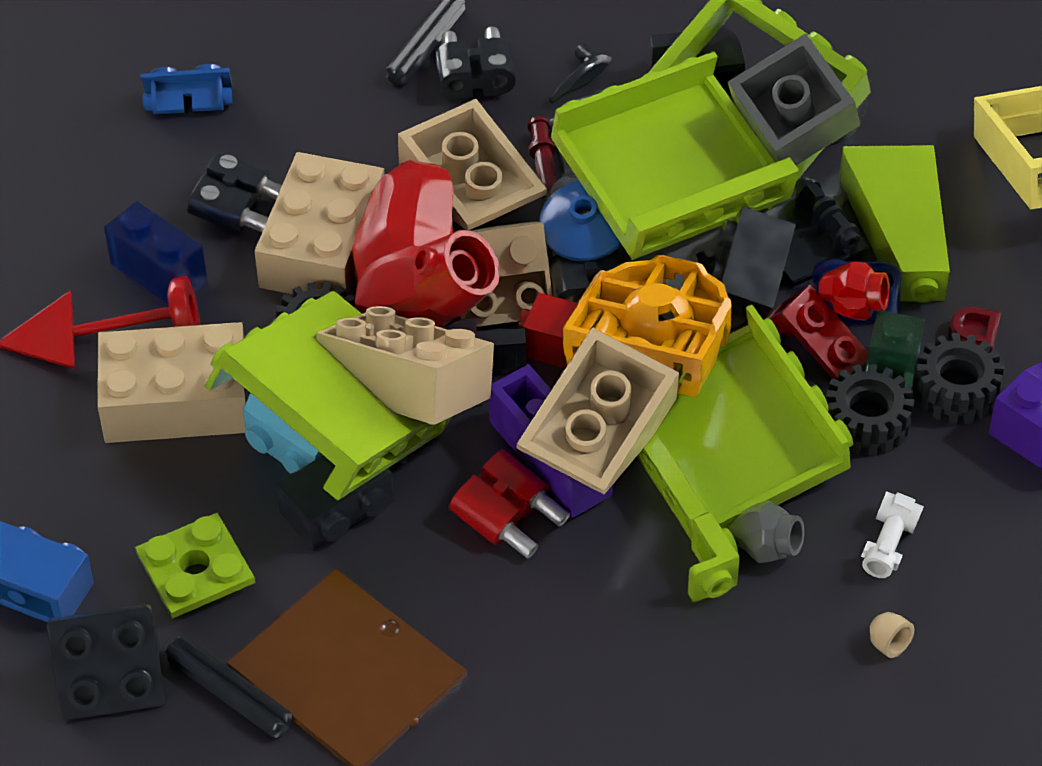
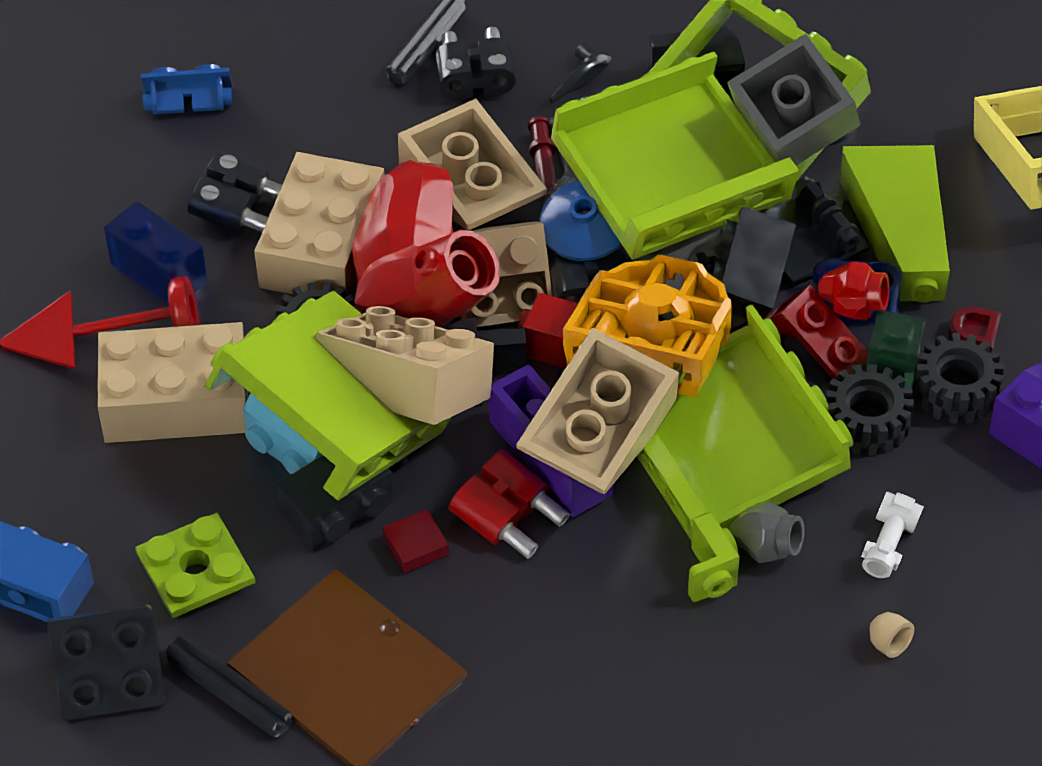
none -> dark red tile [382,509,449,573]

